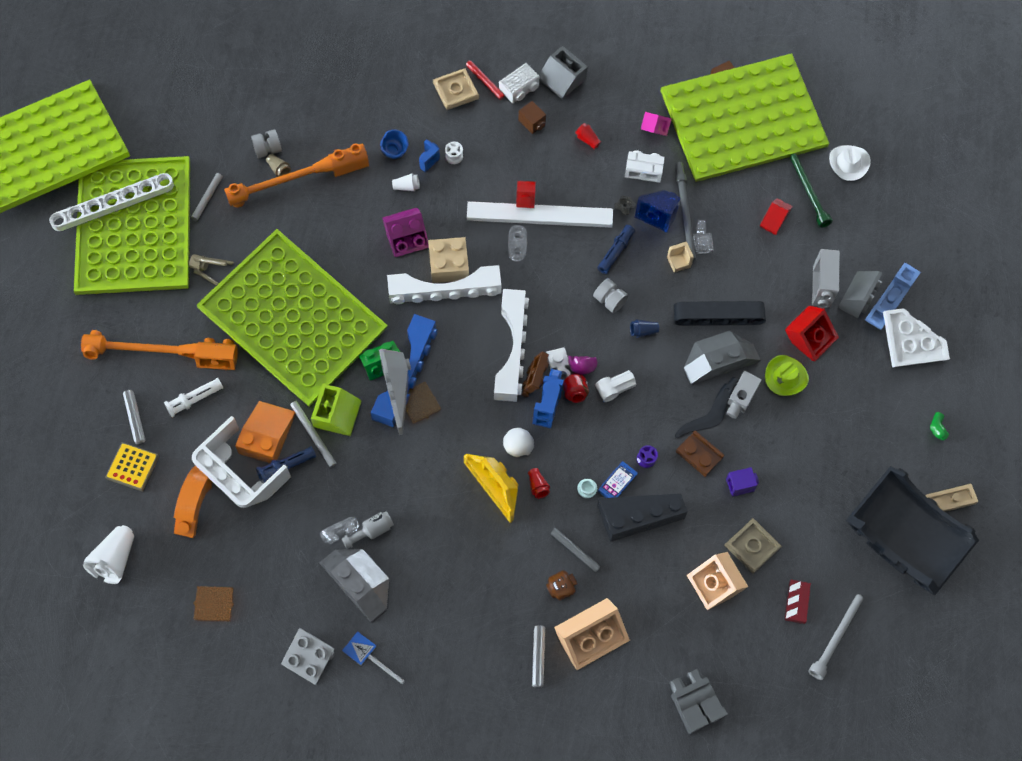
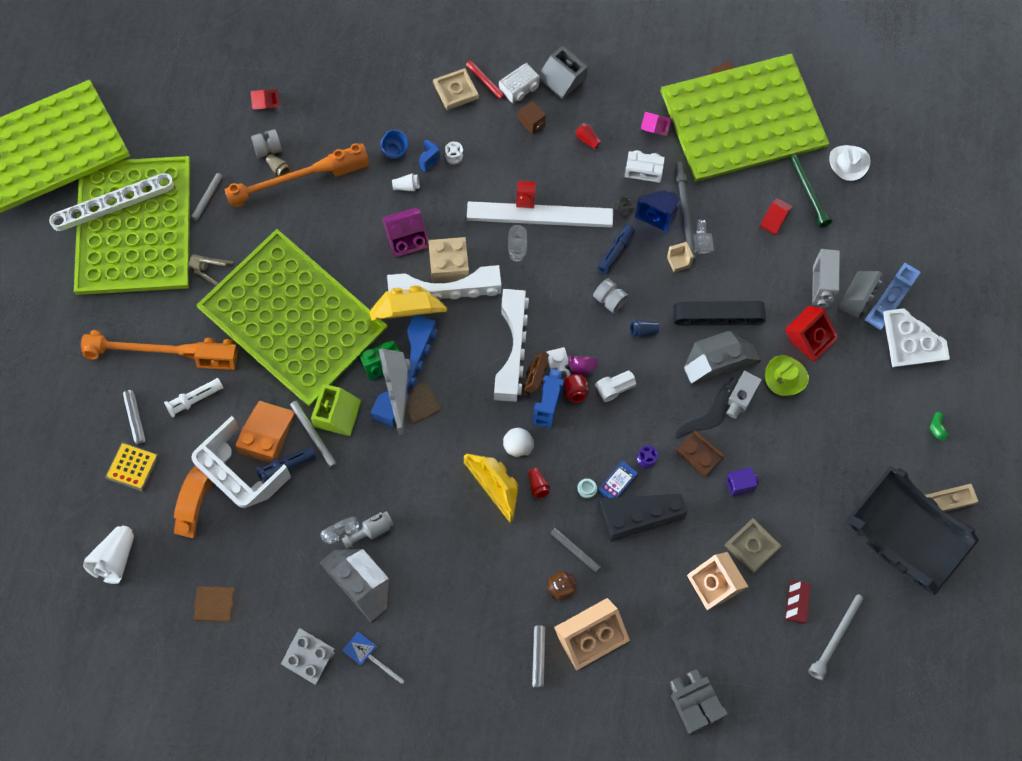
none -> red panel [250,89,280,109]
none -> yellow wedge [369,285,447,320]

